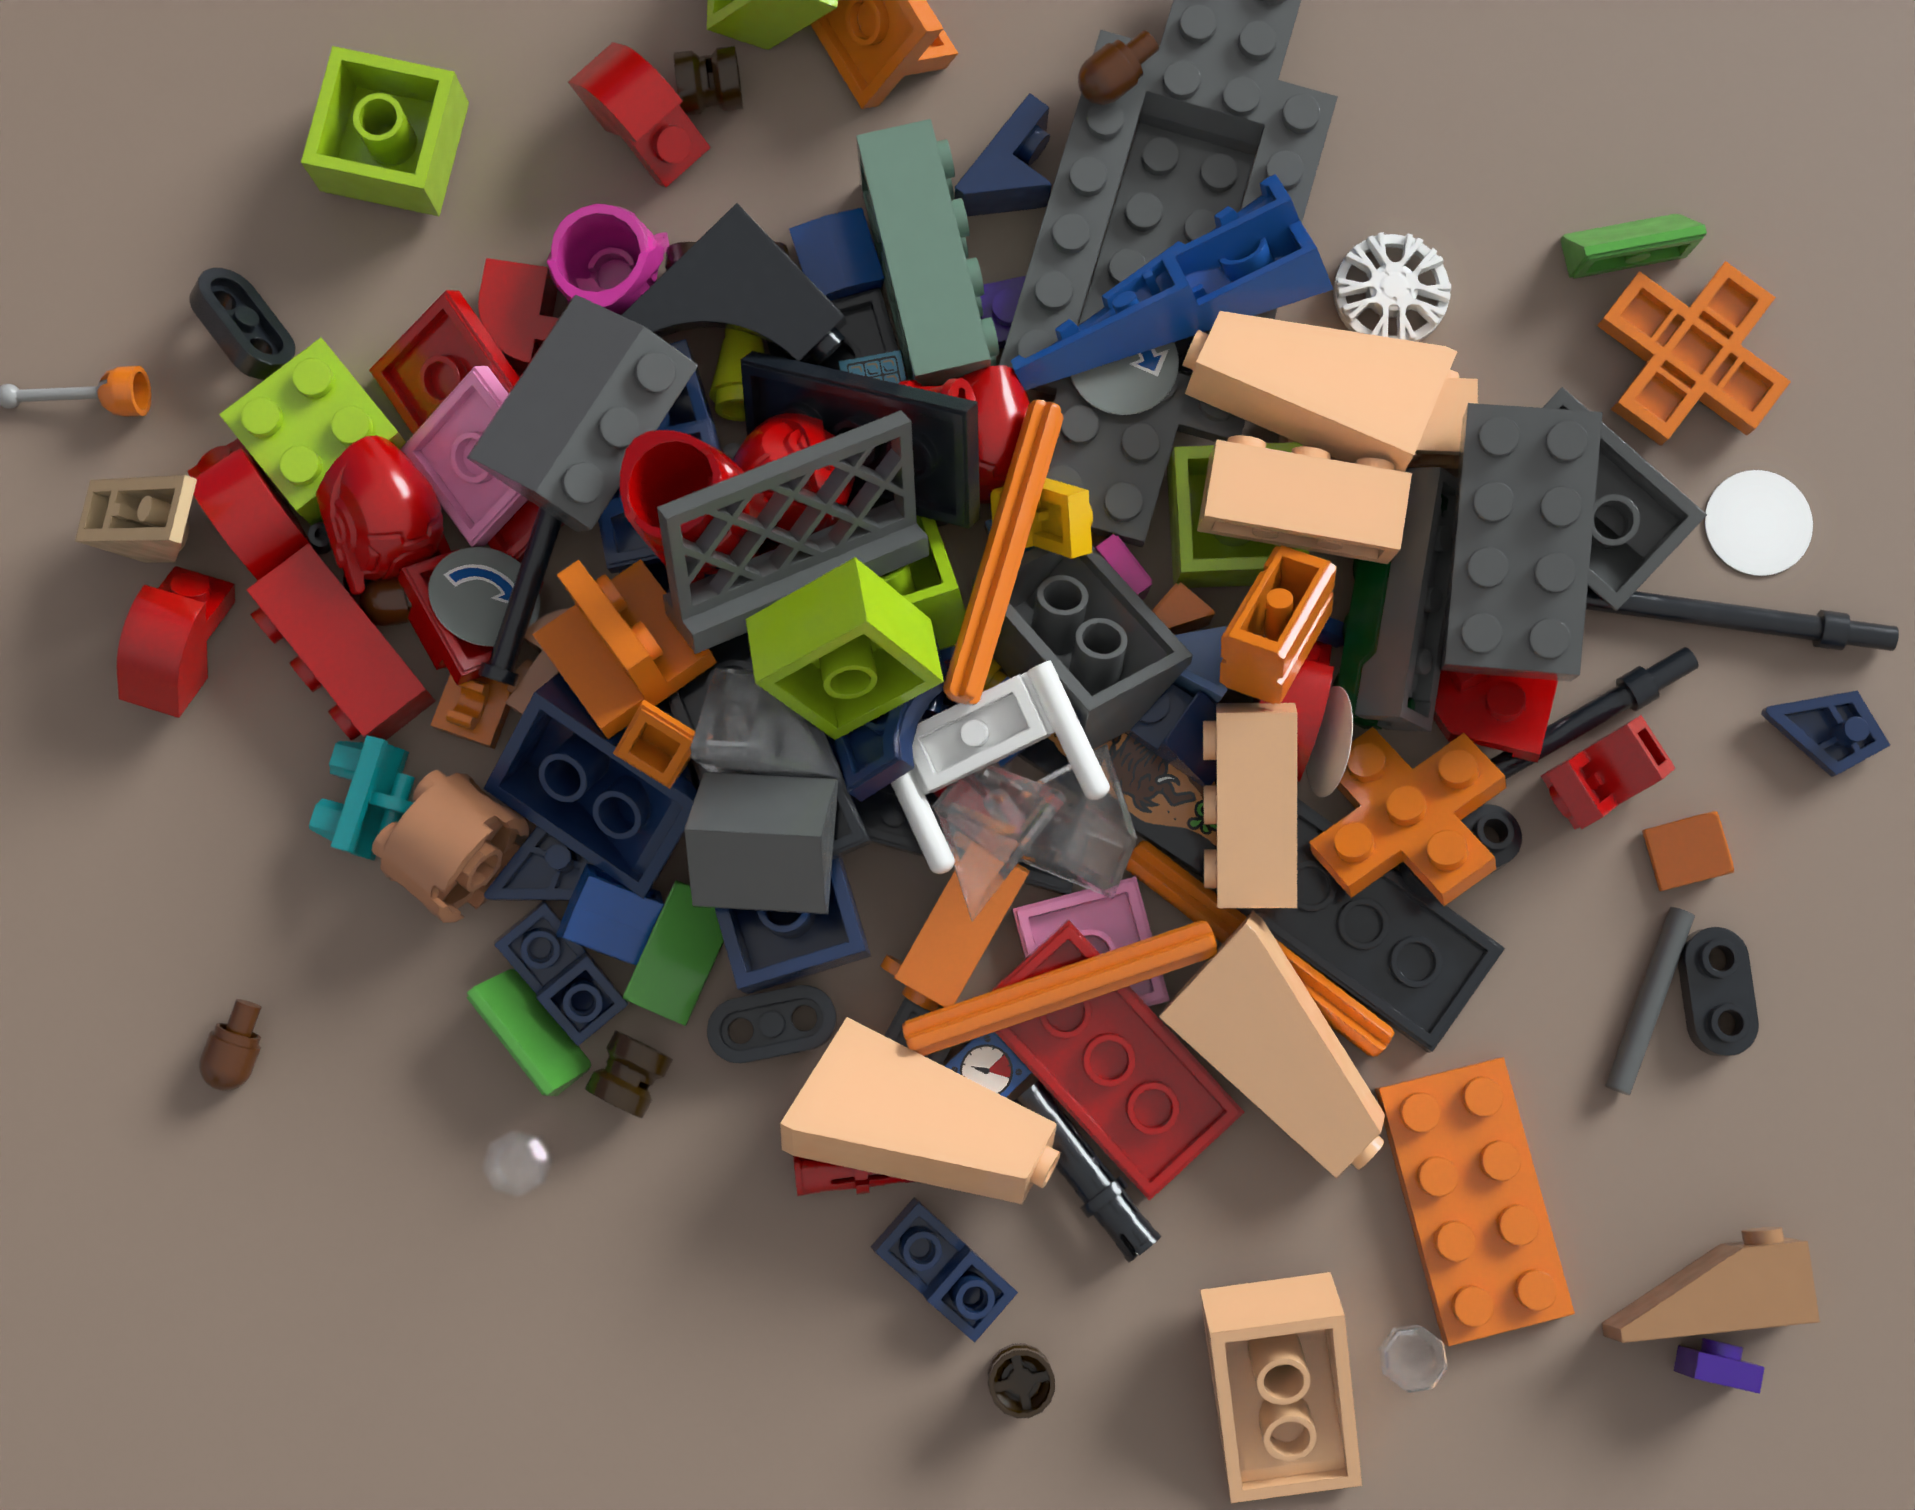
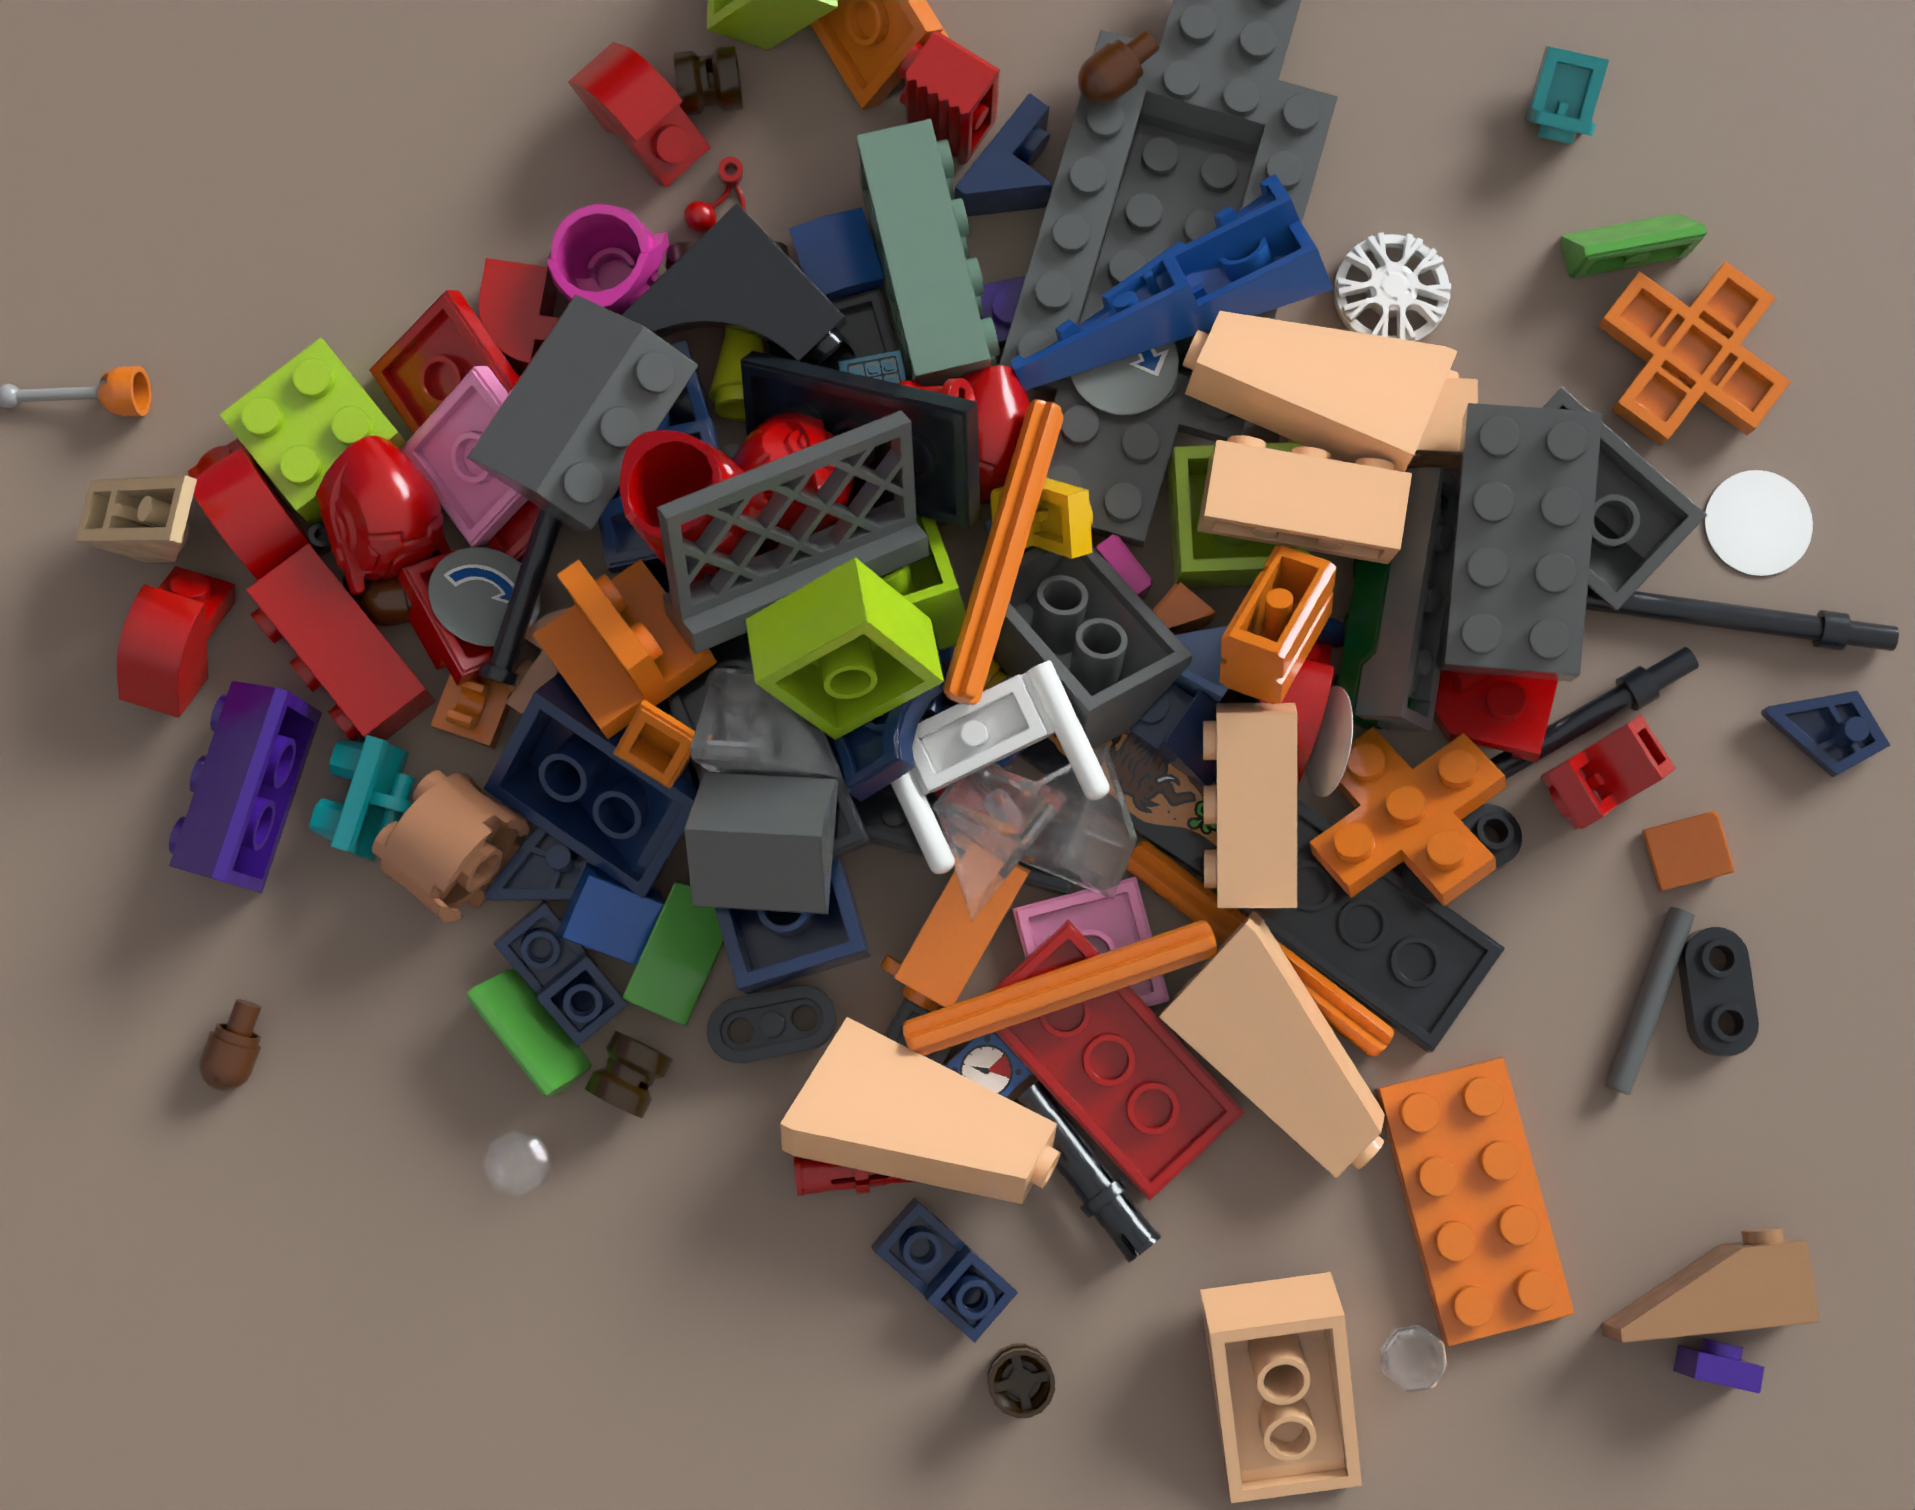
black plate [189,268,296,380] -> none
lime brick [301,46,469,217] -> none
none -> dark purple slope [169,681,322,893]
none -> red piece [684,157,745,233]
none -> red brick [899,30,1000,164]
none -> teal bracket [1525,46,1609,144]

